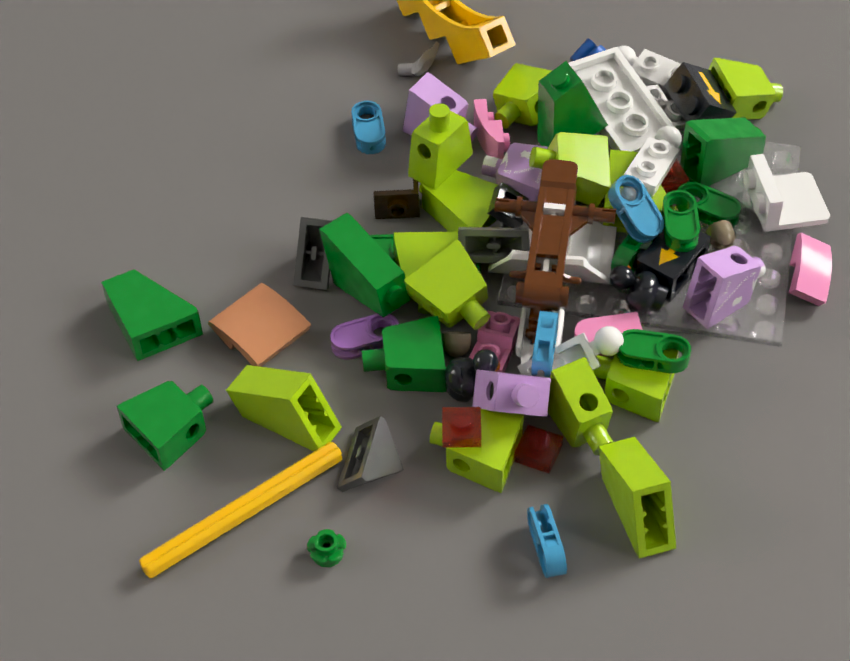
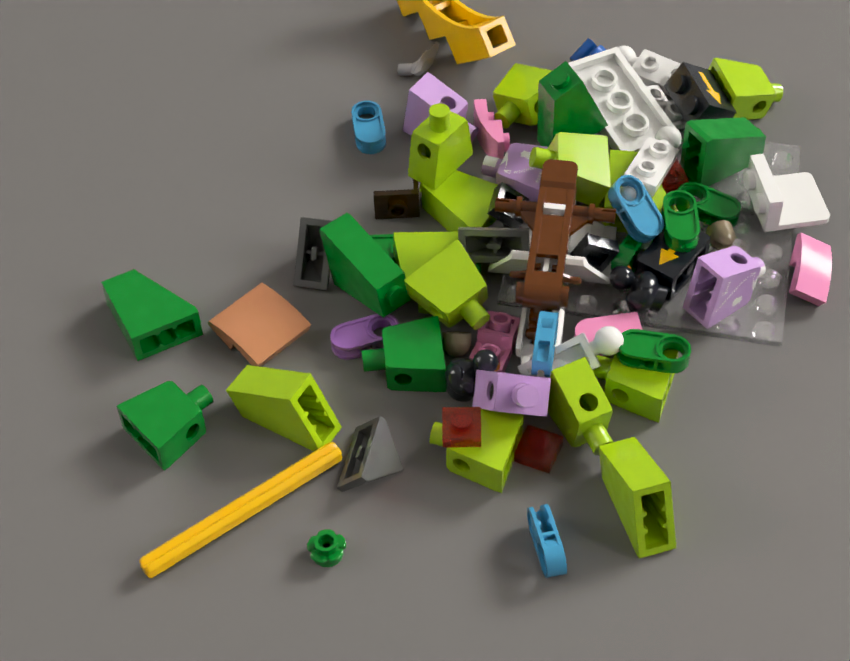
none -> black plate [570,233,620,273]

